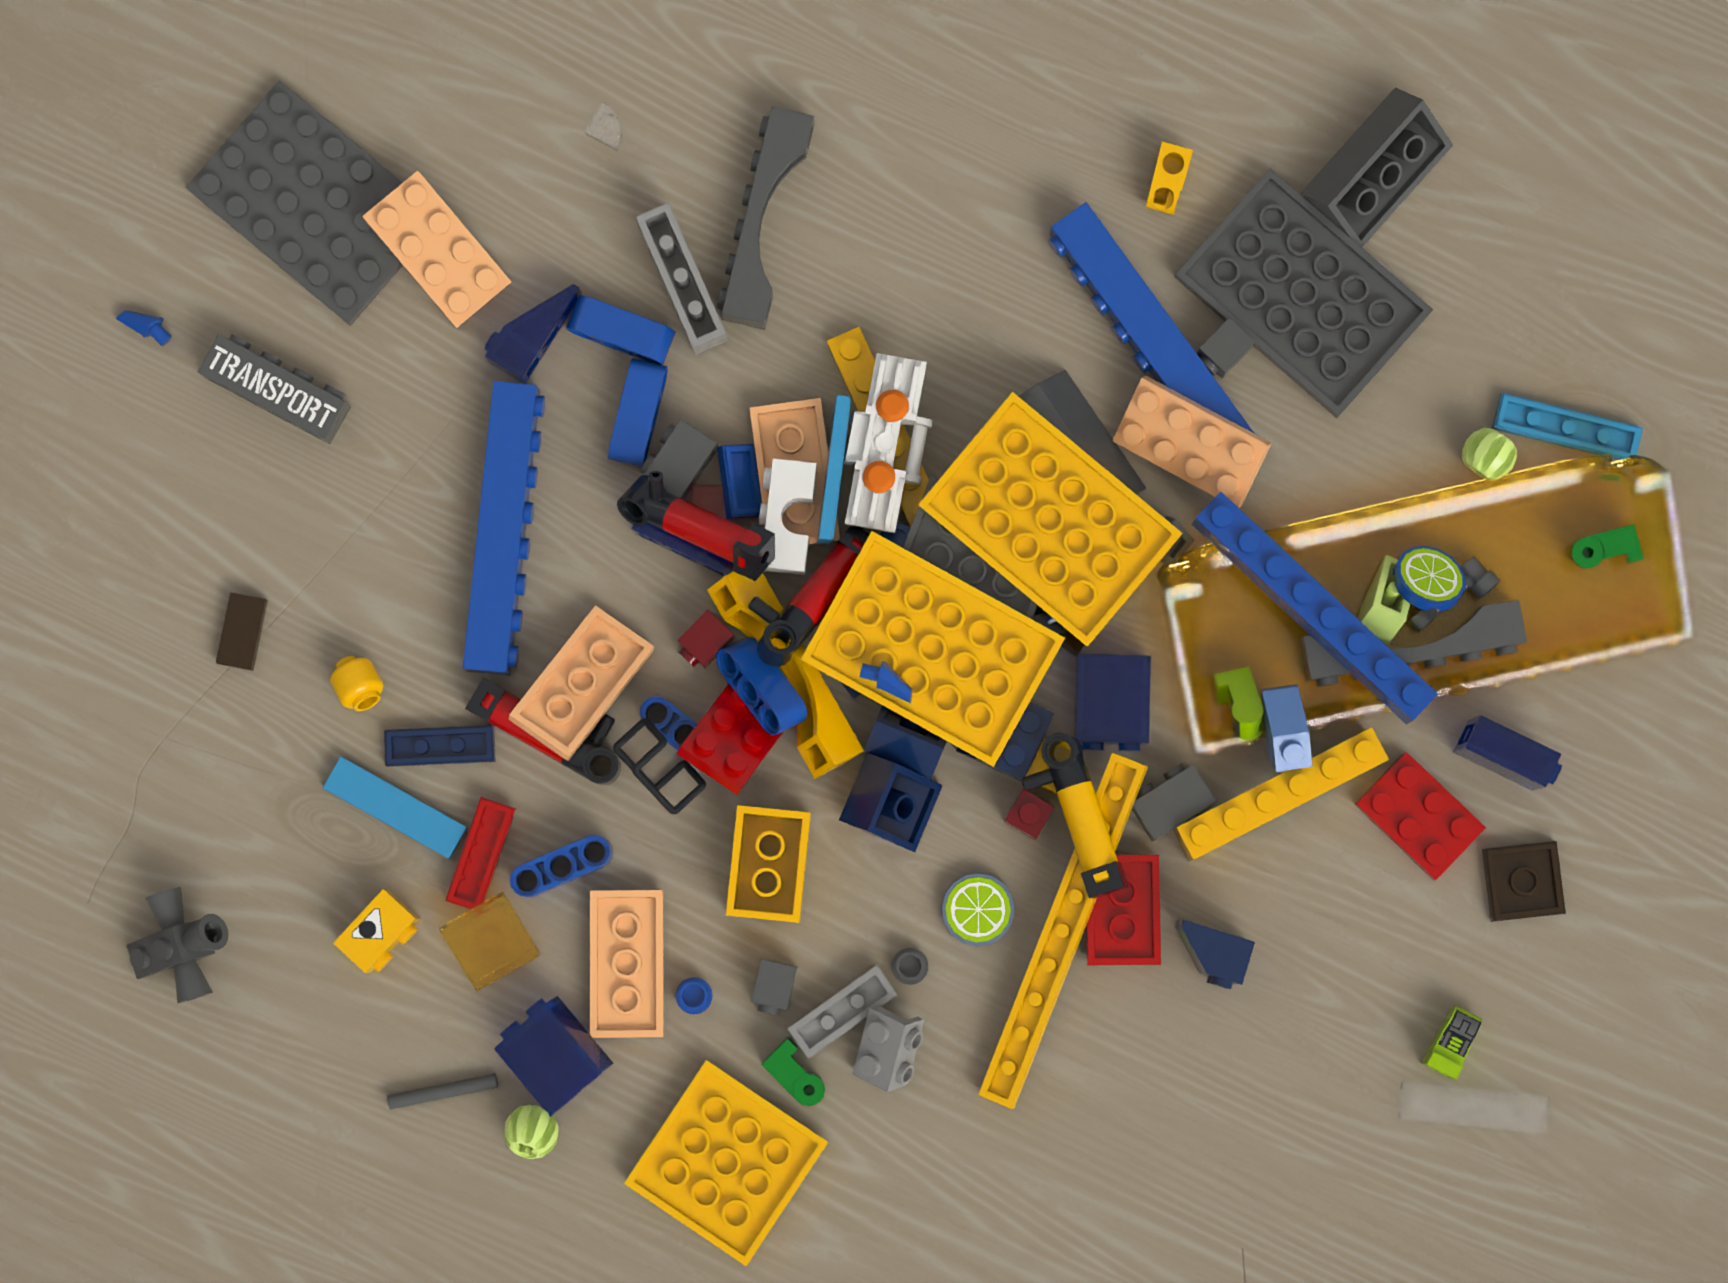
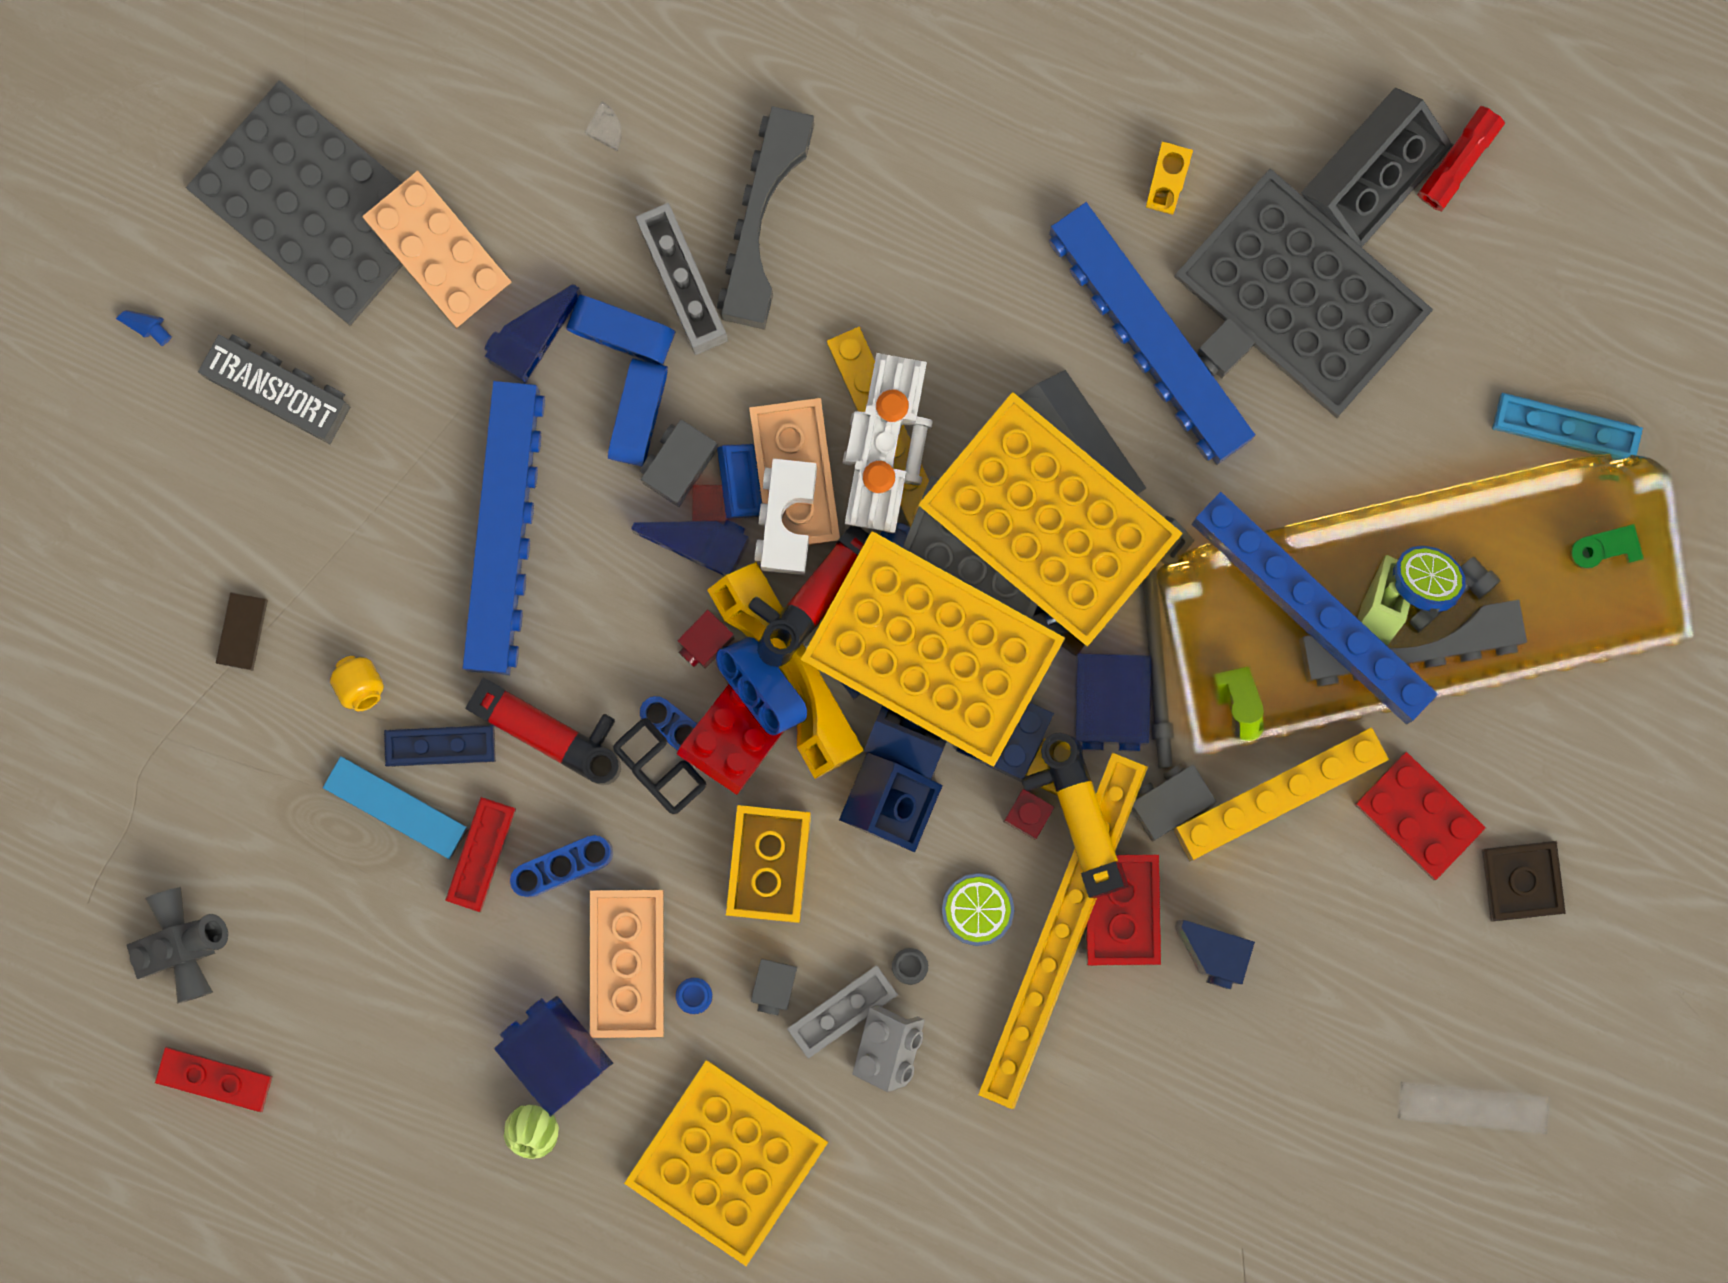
yellow brick [333,889,420,973] -> none
dark grey bar [387,1073,498,1110] -> none
clear yellow tile [439,892,540,991] -> none
light nougat plate [509,605,654,761] -> none
piece [617,471,775,581] -> none
green leg [761,1037,825,1106] -> none
dark azure tile [817,395,851,545] -> none
blue bar [860,661,912,703] -> none
light nougat plate [1113,376,1272,508] -> none
medium blue slope [1261,684,1313,772] -> none
leg [1421,1005,1482,1080] -> none
clear blue brick [1453,715,1562,791] -> none
yellowish green piece [1462,428,1517,481] -> none
none -> red plate [155,1047,273,1112]
none -> dark grey bar [1143,566,1174,768]
none -> red axle [1417,106,1505,212]

